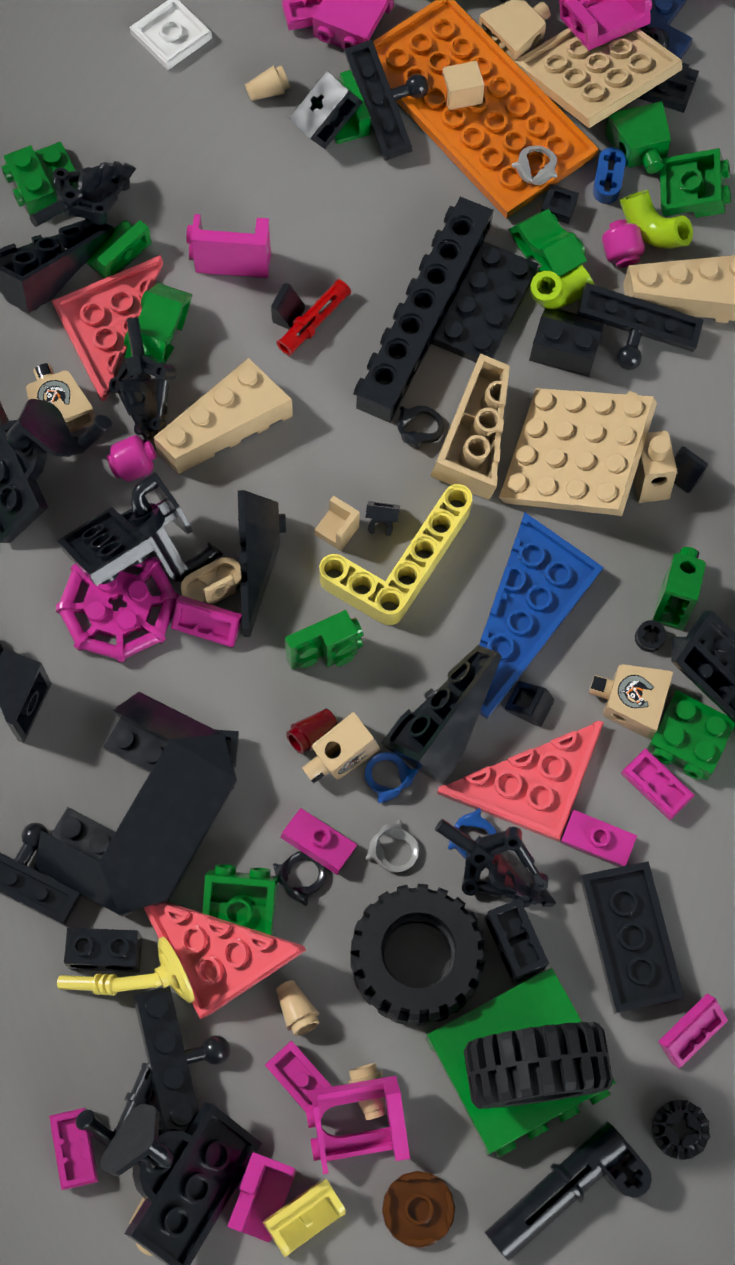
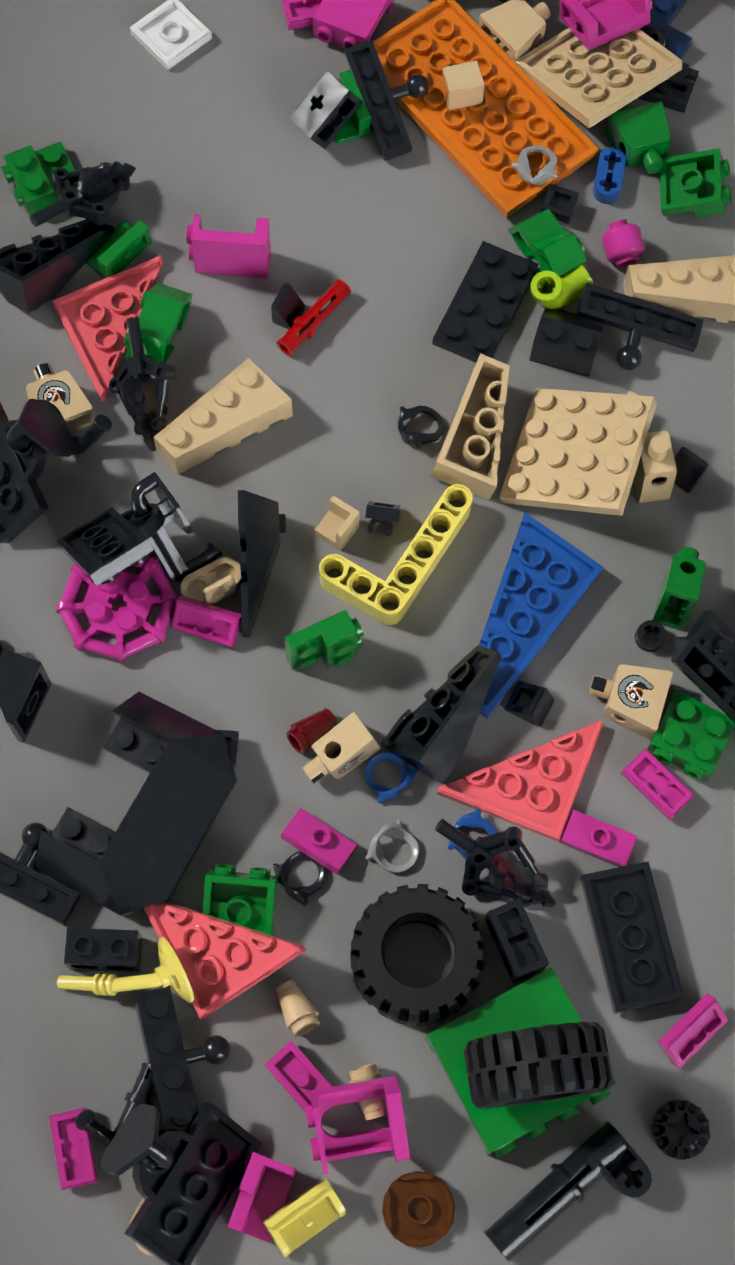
dark pink head [107,435,157,482] -> none
tan cone [245,65,290,101] -> none
black brick [353,196,494,423] -> none
lime cylinder [620,190,693,249] -> none

